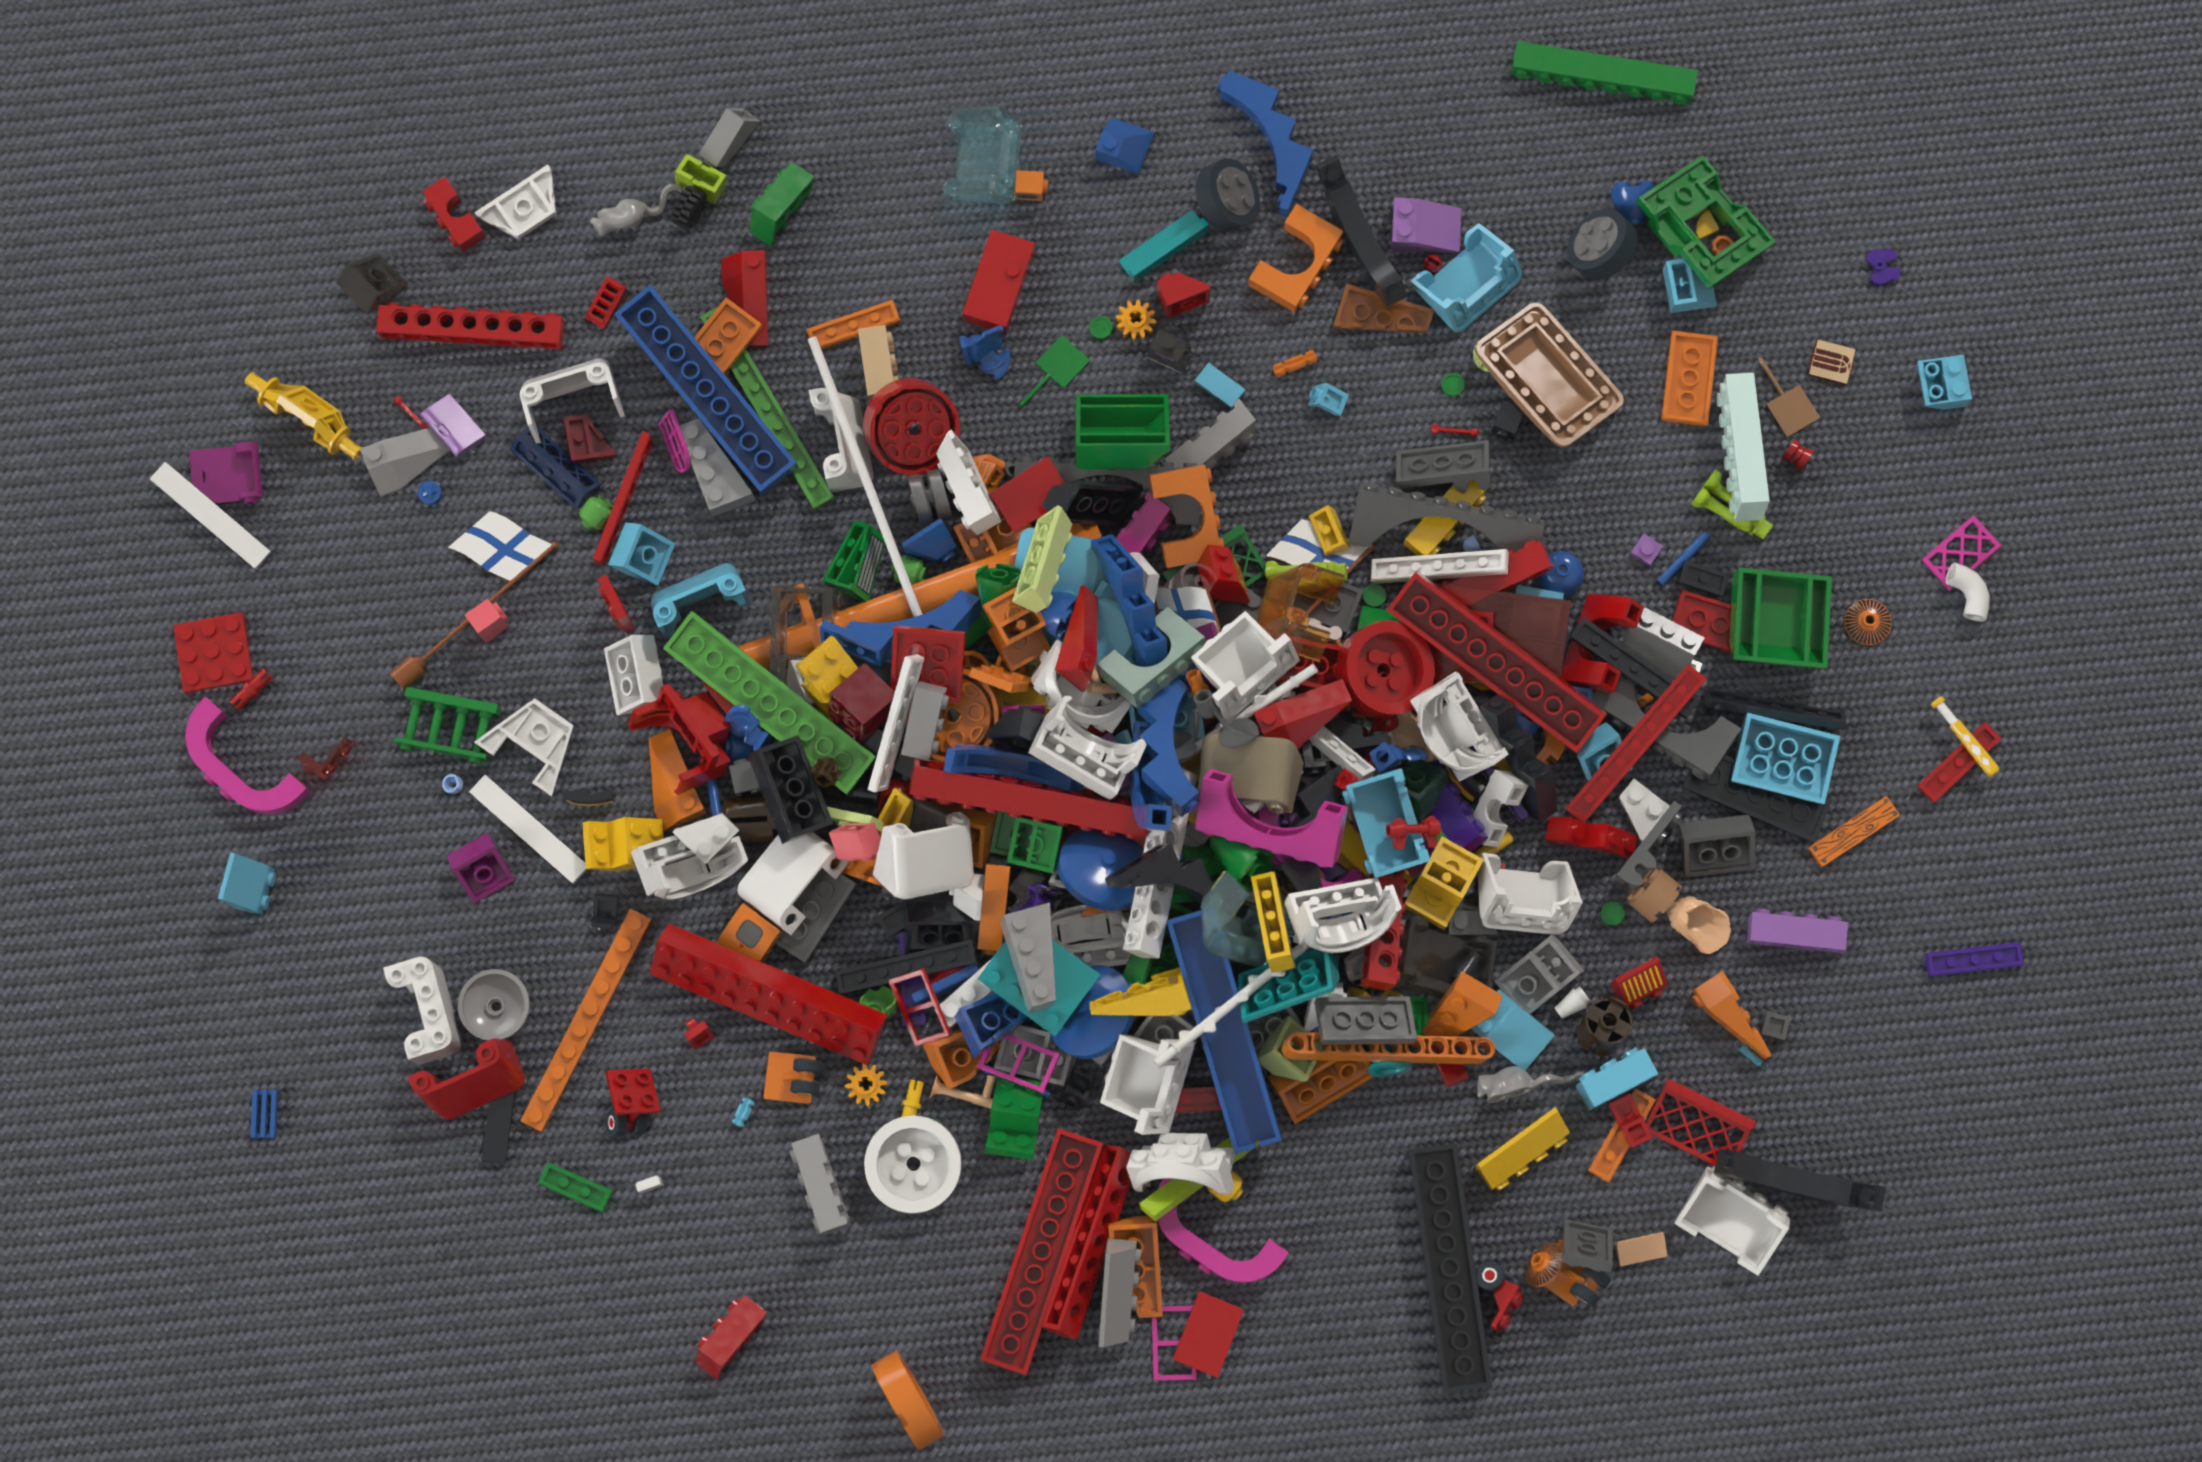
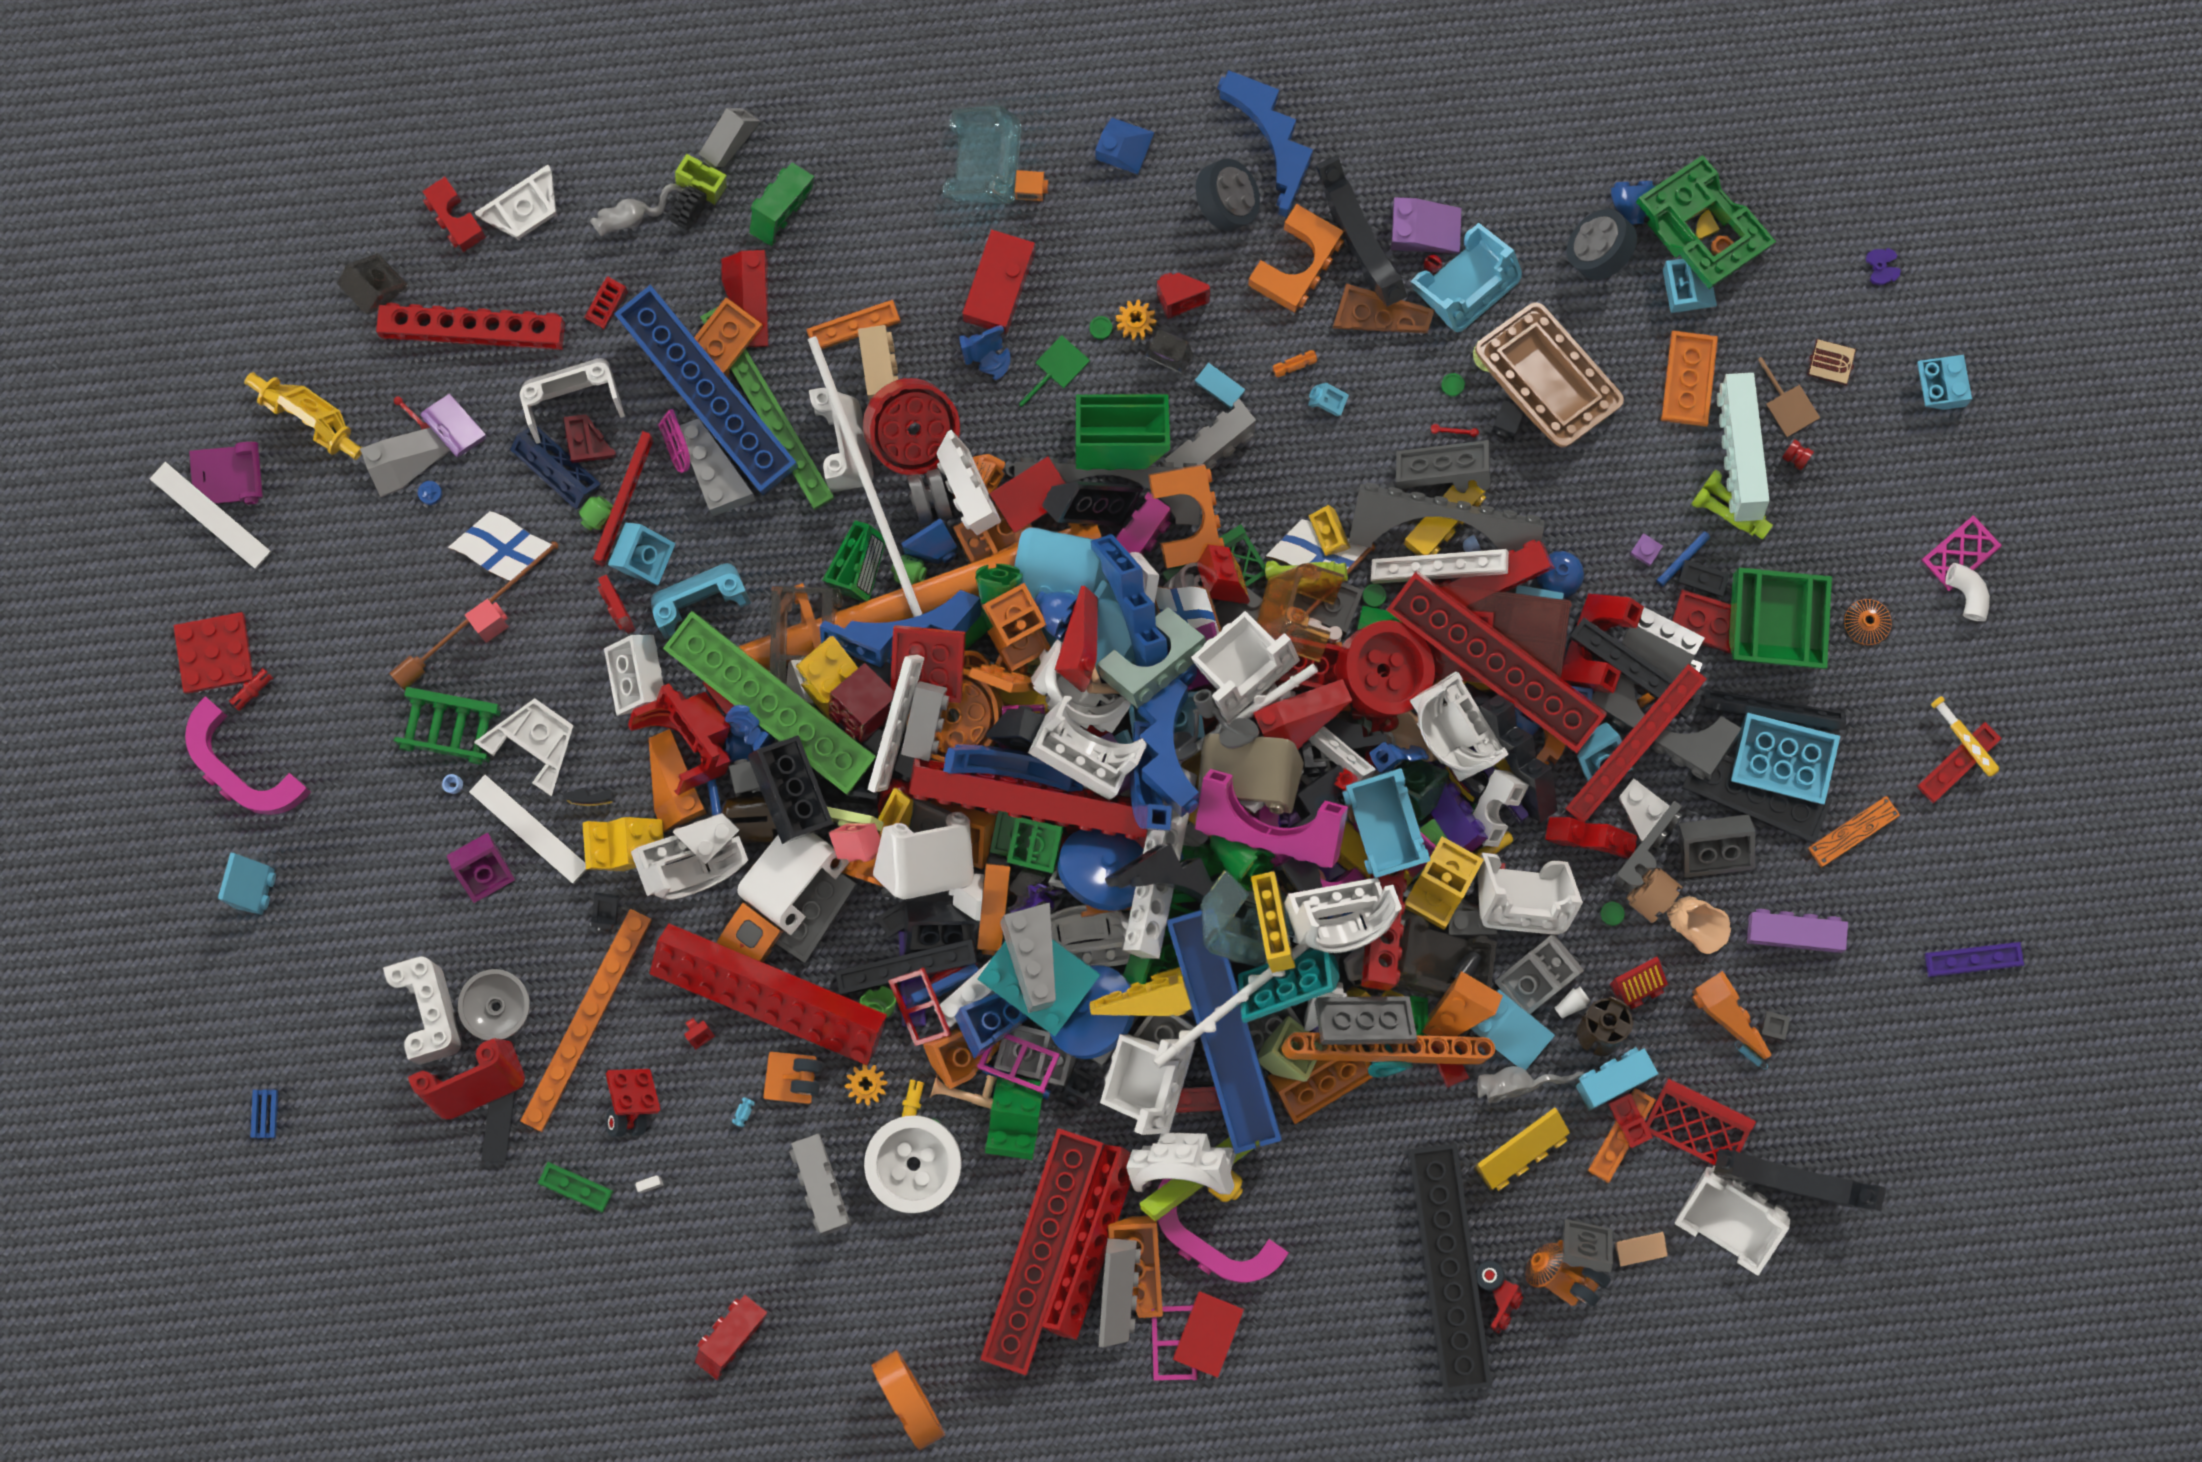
clear red bracket [297,736,353,780] -> none
dark brown gear [811,757,842,787] -> none
yellowish green slope [1012,505,1072,613] -> none
teal panel [1119,210,1209,283] -> none
orange axle [1186,669,1210,697] -> none
red piece [1386,816,1441,850] -> none
green brick [1511,41,1698,105] -> none

